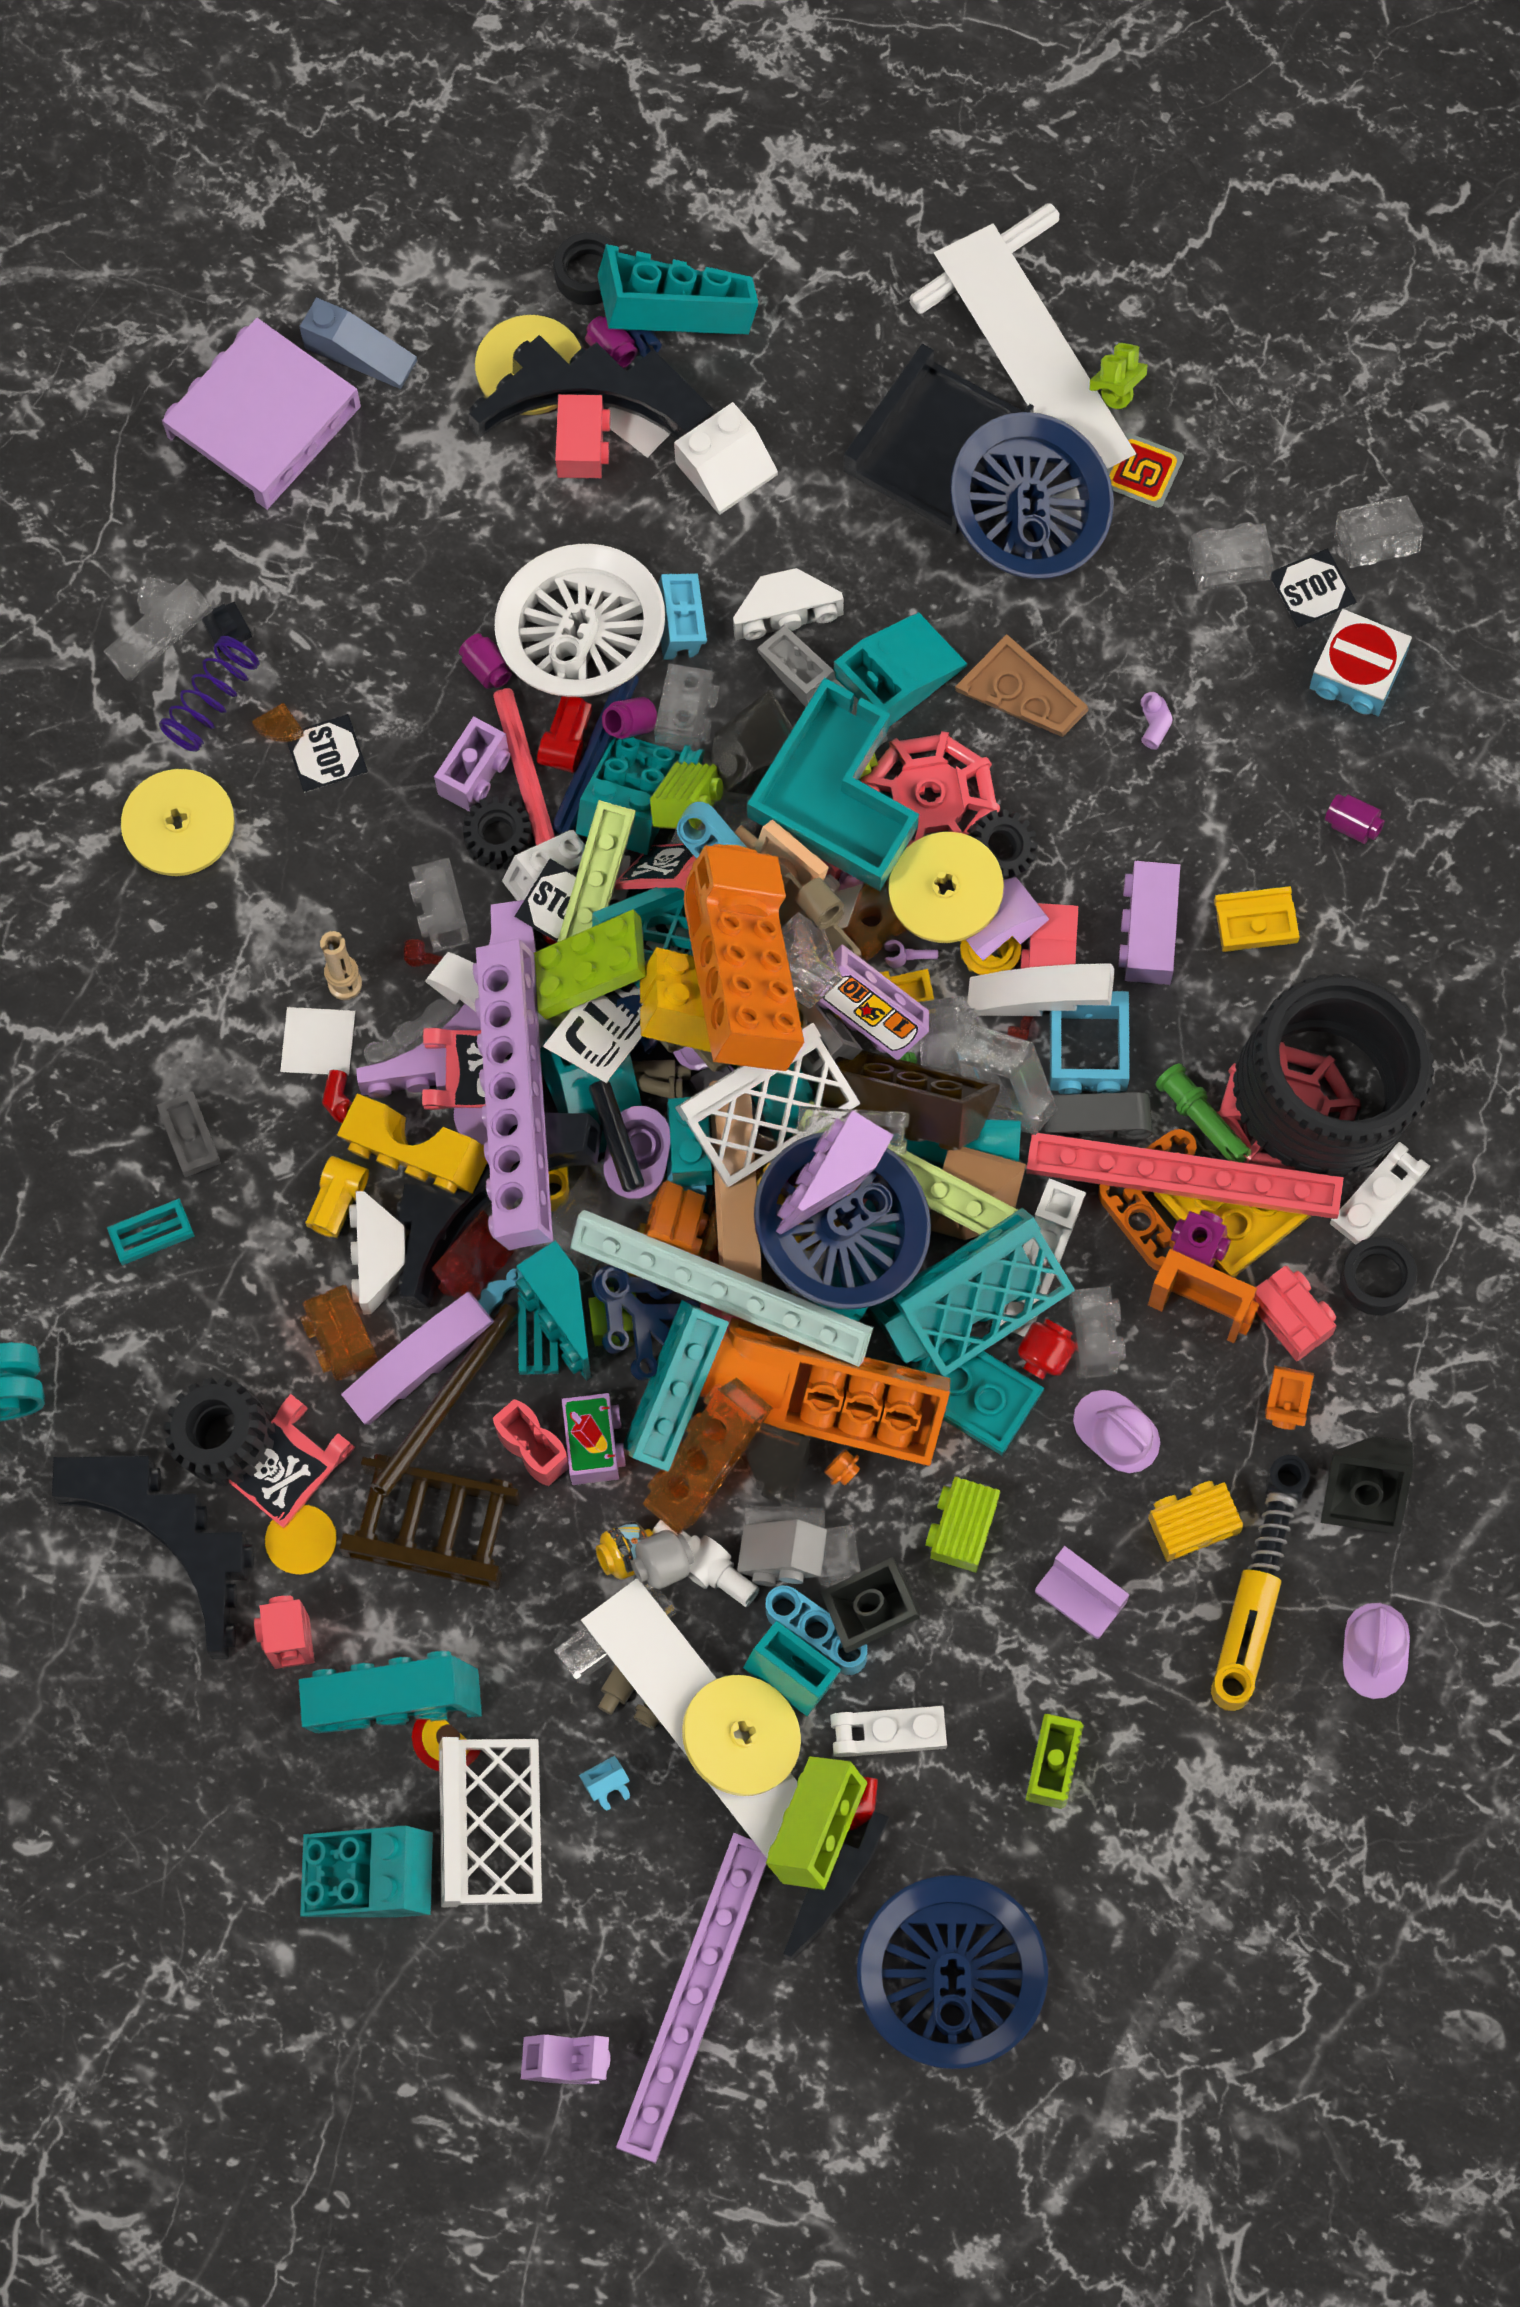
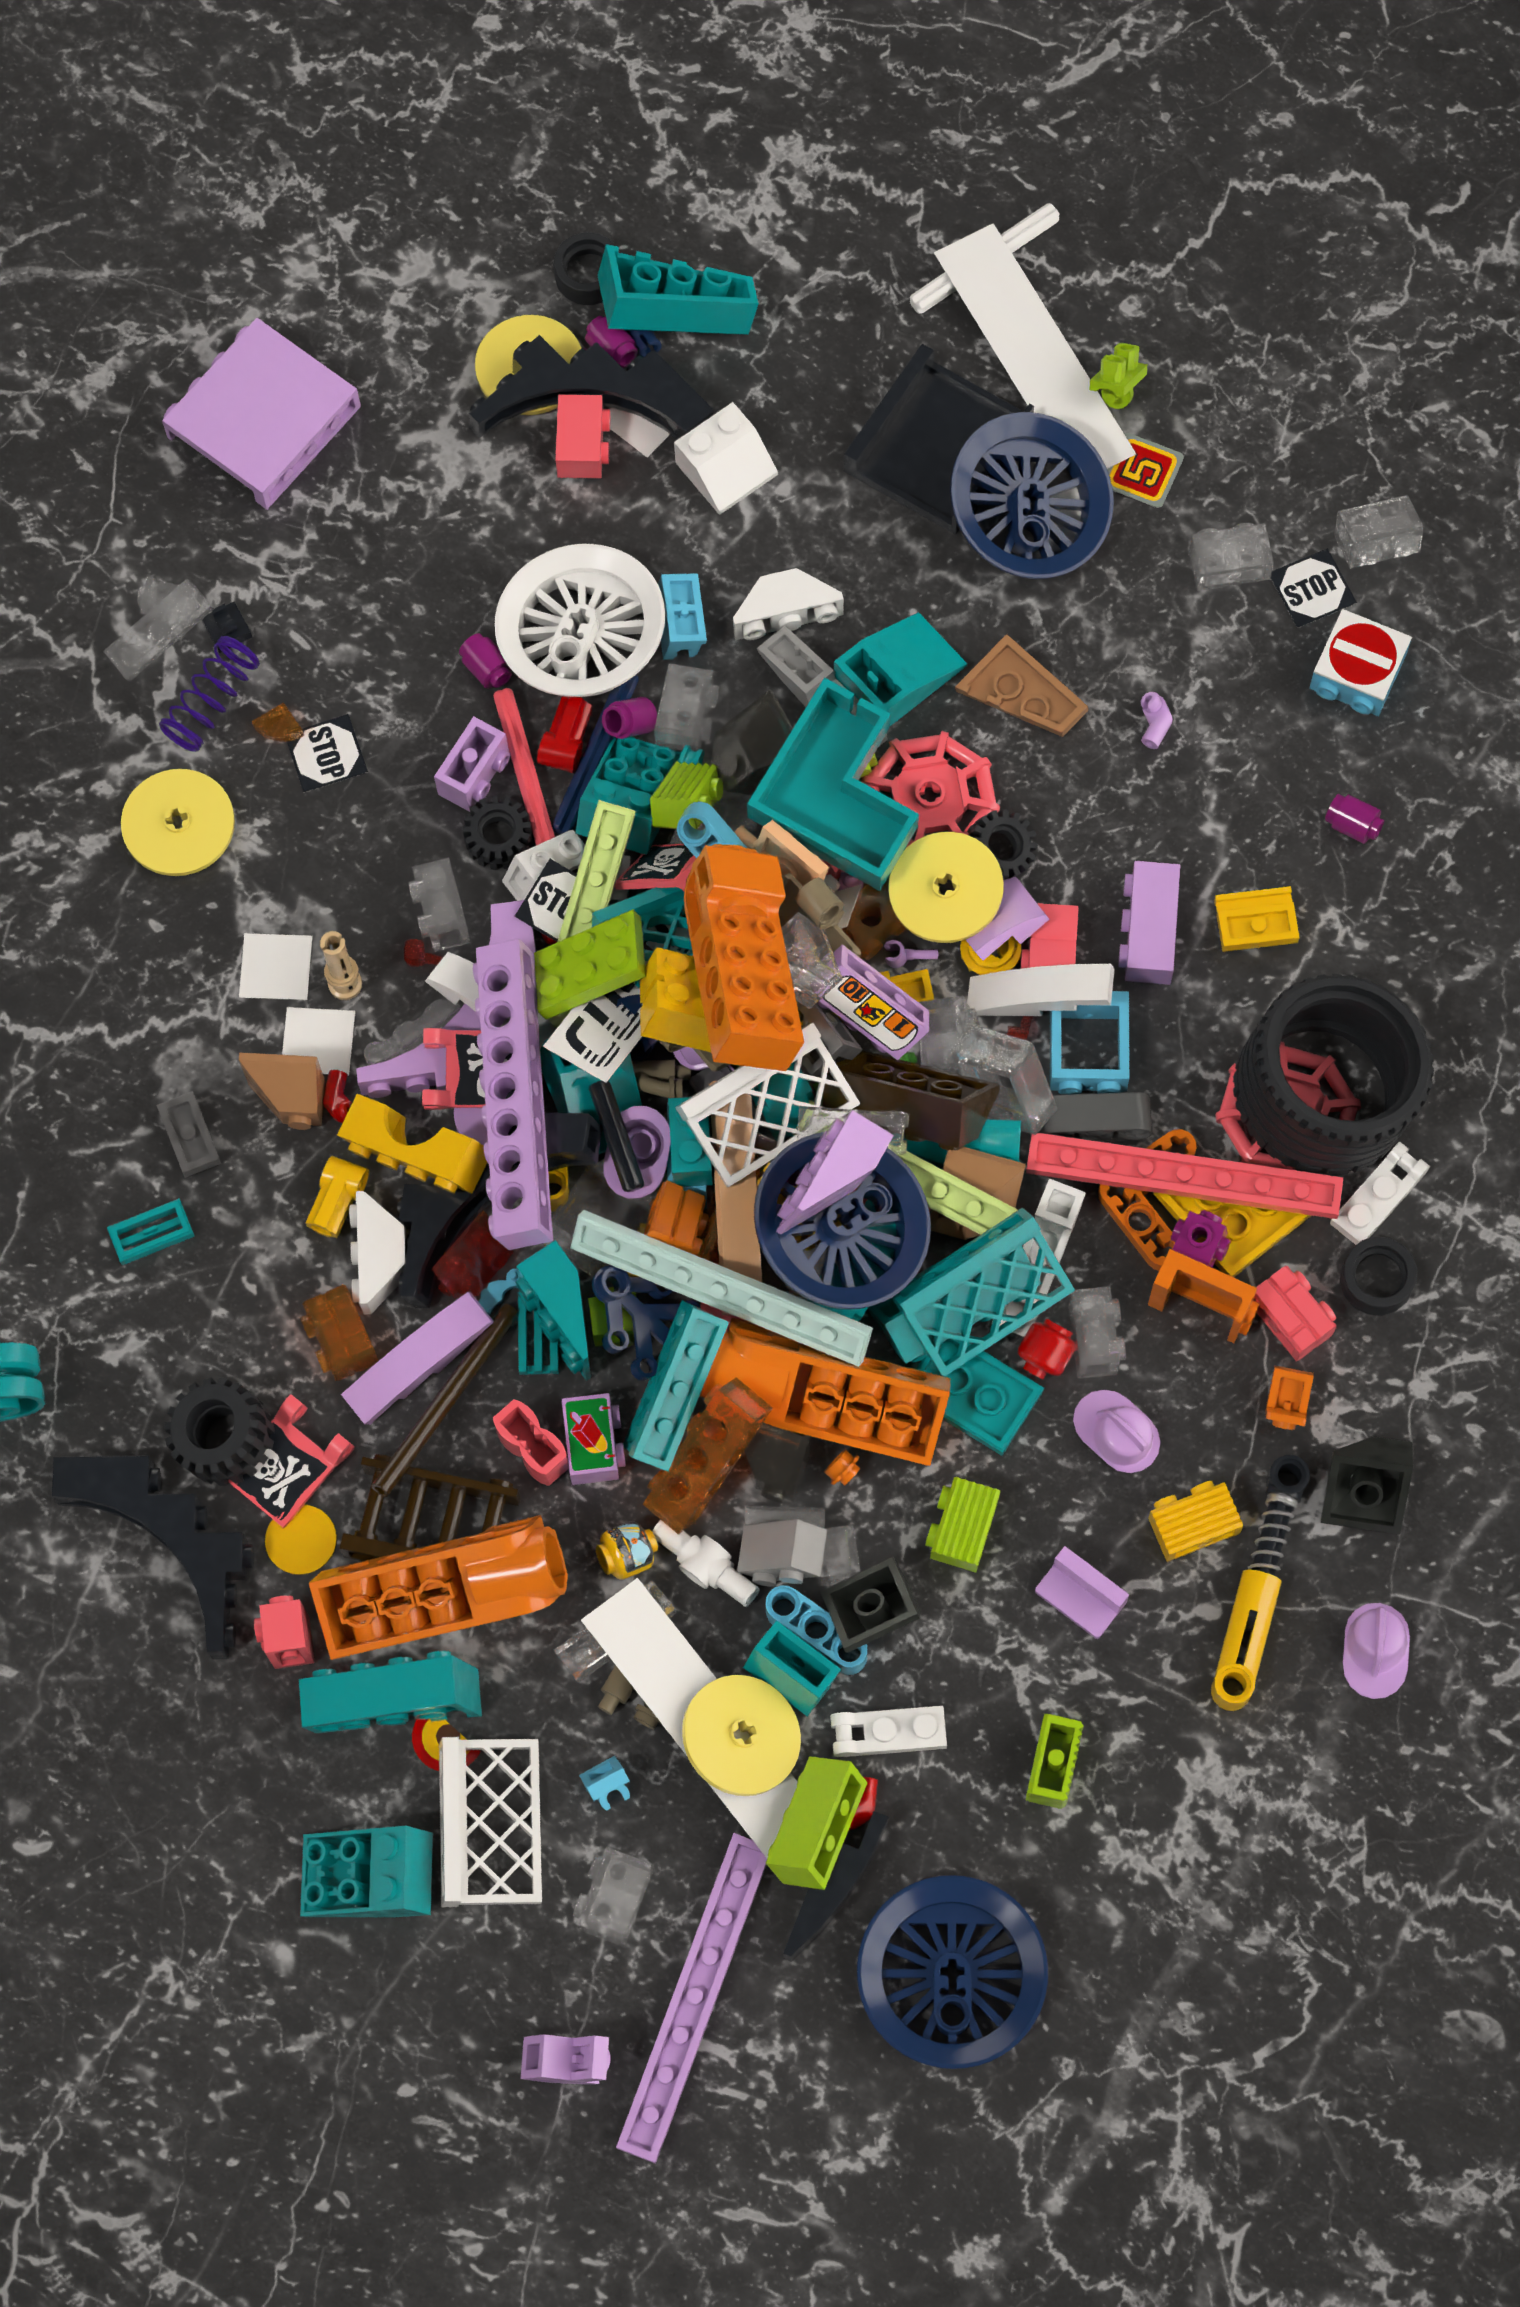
sand blue slope [300,297,417,389] -> none
light grey head [631,1530,694,1589] -> none
bright green pin [1155,1063,1252,1163] -> none
none -> white sticker [239,933,312,1000]
none -> medium nougat slope [239,1053,326,1130]
none -> orange brick [309,1515,568,1660]
none -> clear brick [573,1847,654,1947]

